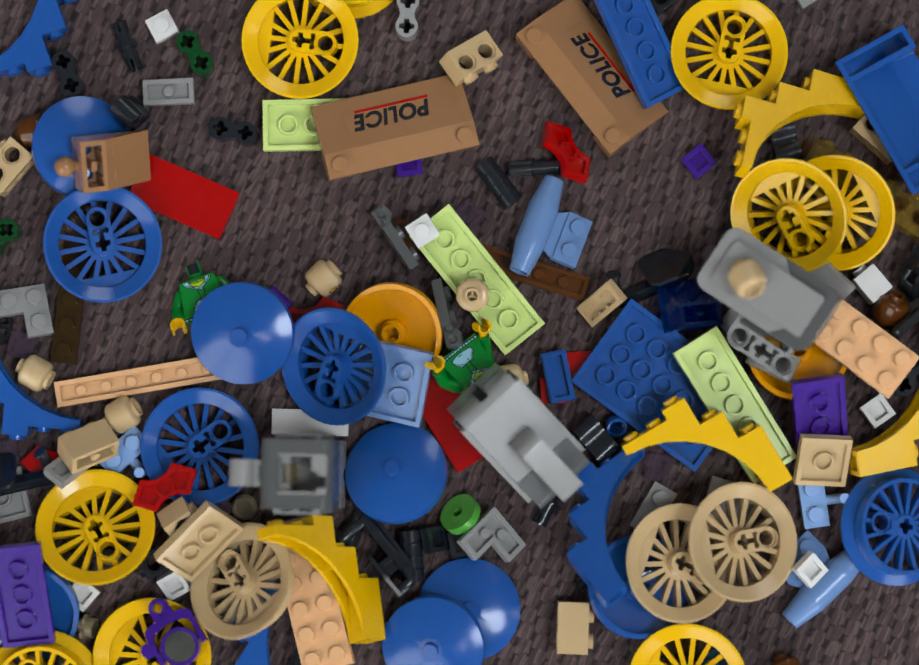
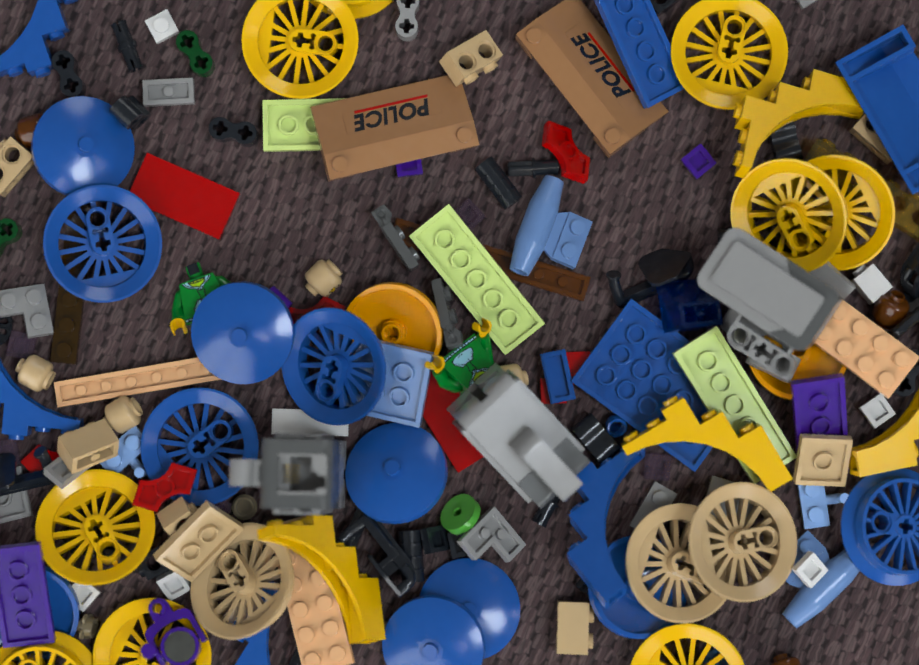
medium nougat slope [54,129,151,194] -> none
white plate [405,213,441,249] -> none
tan head [456,278,490,312] -> none
tan plate [576,279,627,327] -> none
tan head [727,258,767,299] -> none

